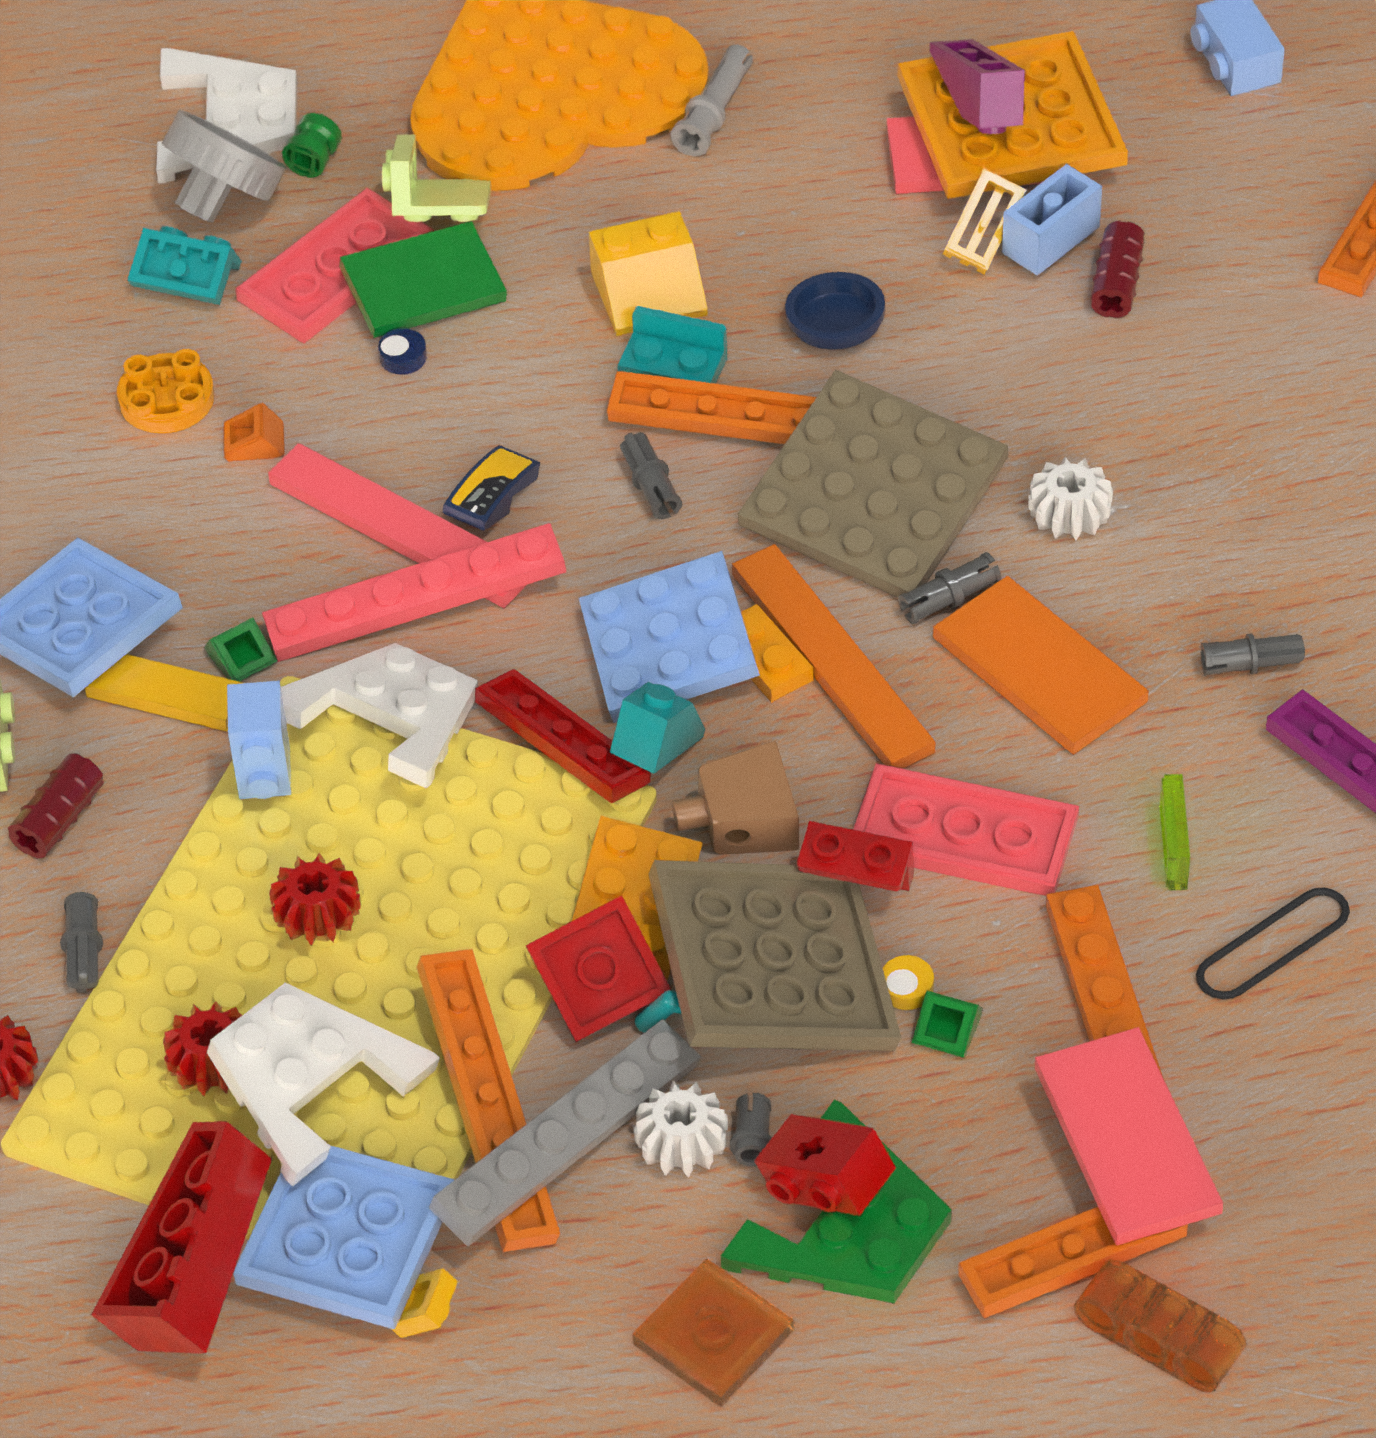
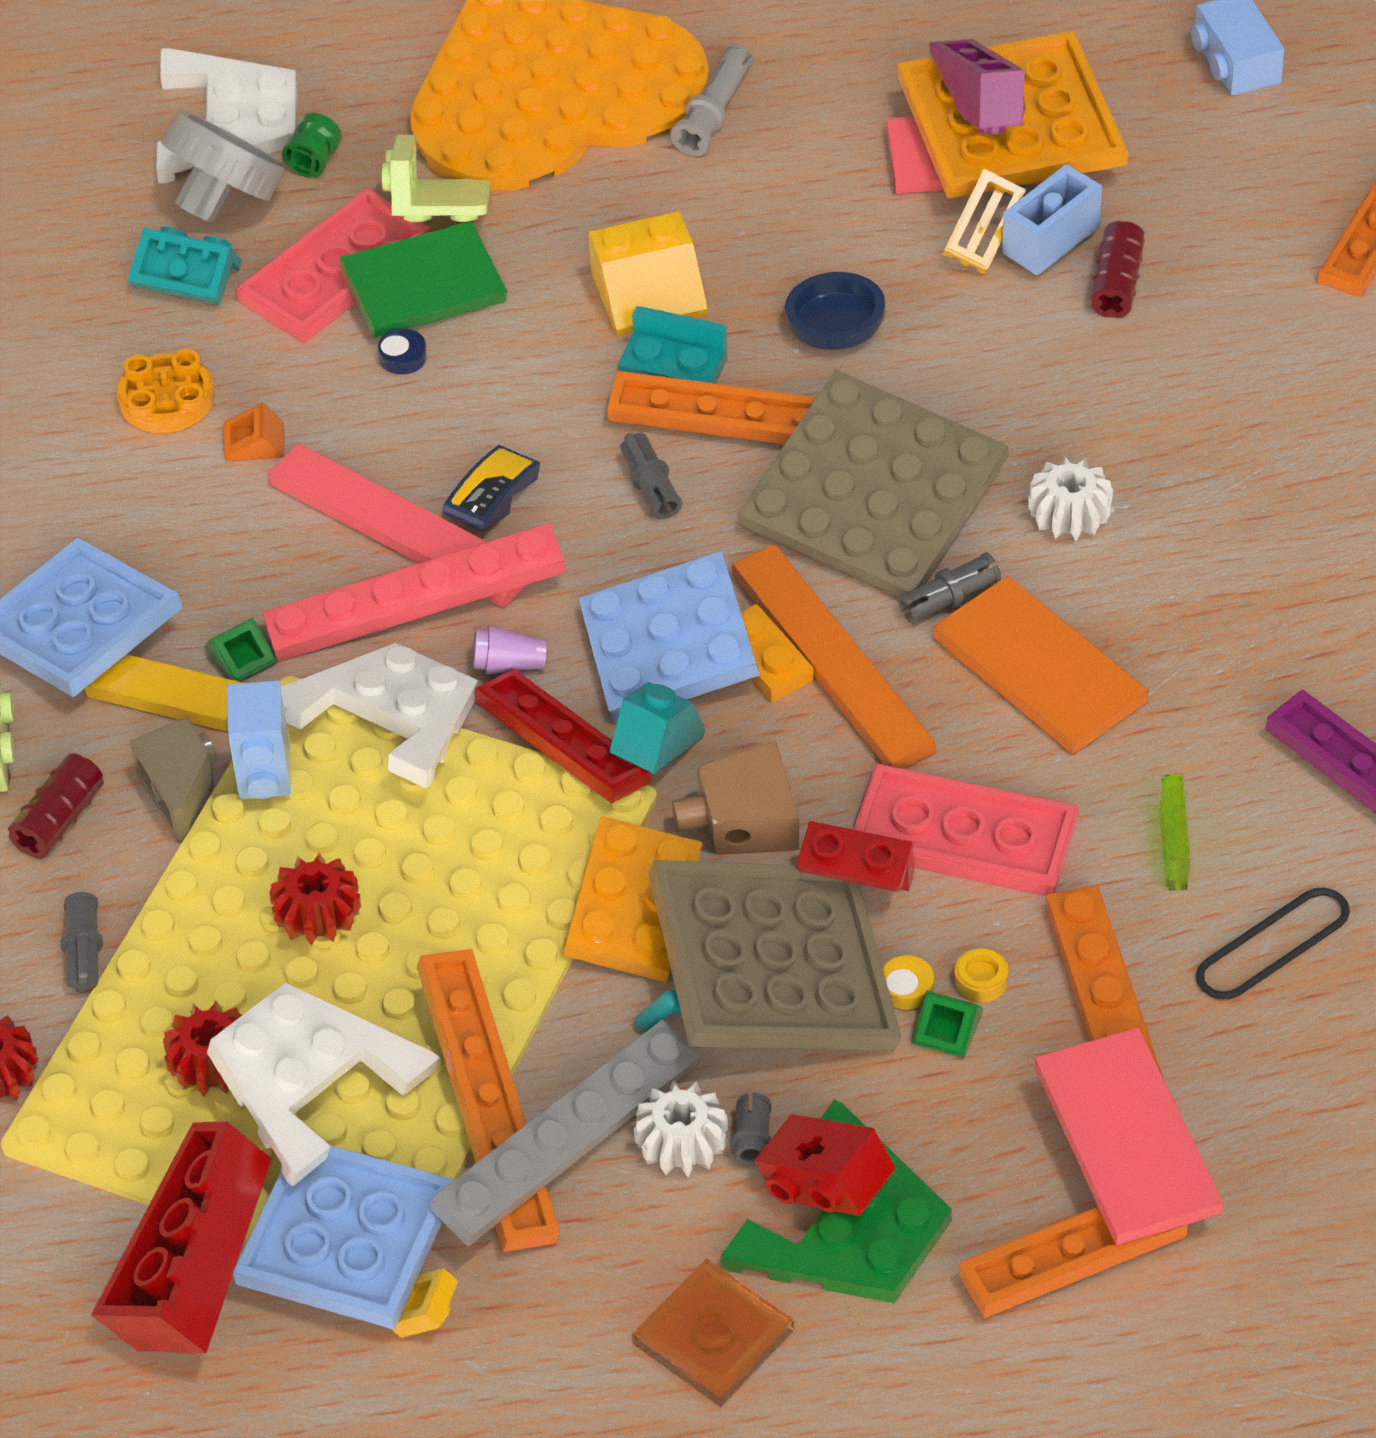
red plate [525,895,672,1043] -> none
clear orange beam [1073,1259,1247,1393] -> none
dark grey axle [1200,633,1305,676] -> none
none -> dark tan slope [130,717,217,844]
none -> lavender cone [472,625,547,675]
none -> yellow tile [954,948,1009,1003]

